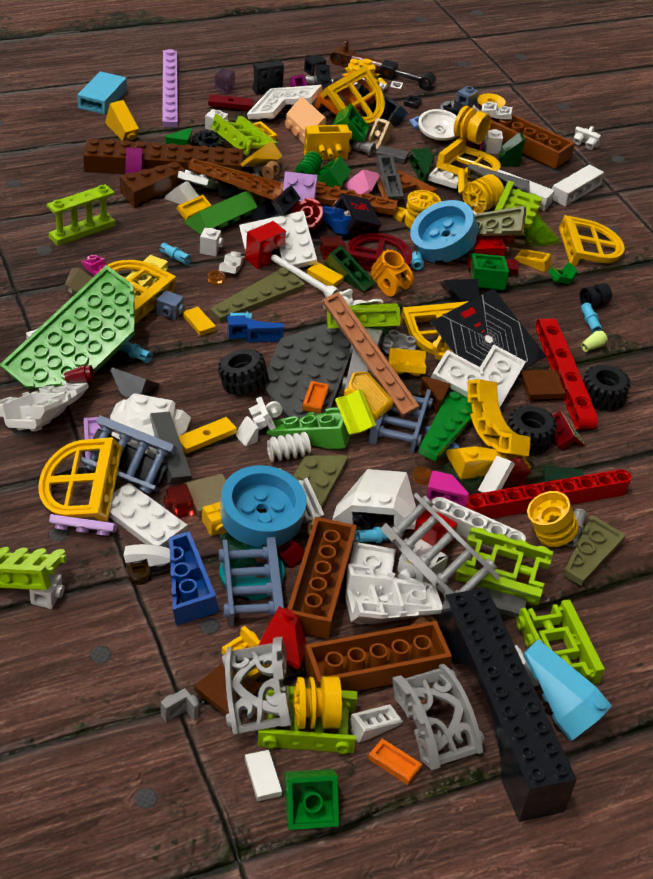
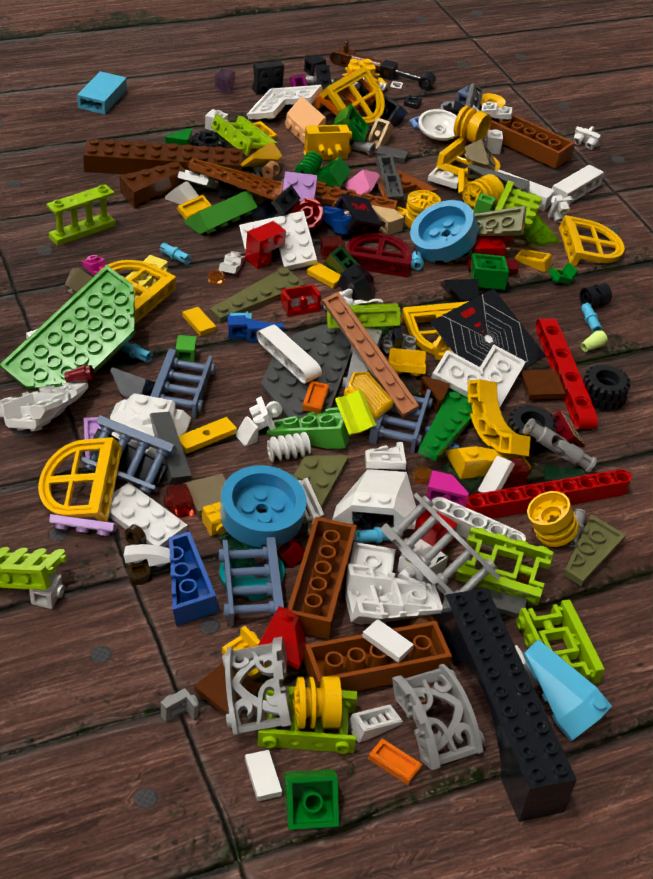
yellow slope [105,100,139,141] -> none
magenta slope [125,147,143,175] -> none
sand blue brick [156,290,185,320] -> none
lavender plate [163,49,178,127] -> none
white brick [200,228,223,256] -> none
dark red tile [208,94,253,111] -> none
black tyre [218,349,269,395] -> none
white piece [271,255,339,298] -> none
light orange piece [370,249,414,296] -> none
dark green slope [409,148,434,184] -> none
dark green slope [498,133,525,167] -> none
none -> dark brown tile [125,524,146,545]
none -> sand blue fence [151,349,215,419]
none -> bright green brick [176,335,196,362]
none -> white beam [256,324,322,384]
none -> red window [281,284,321,317]
none -> black slope [337,264,374,301]
none -> white tile [362,619,414,663]
none -> white wing [365,442,406,470]
none -> tan slope [372,205,404,235]
none -> black tile [391,326,404,349]
none -> dark tan slope [465,139,496,171]
none -> flat silver tile [466,83,483,110]
none -> bright green brick [473,193,496,214]
none -> light grey piece [523,418,597,473]
none -> white hips [548,195,572,223]

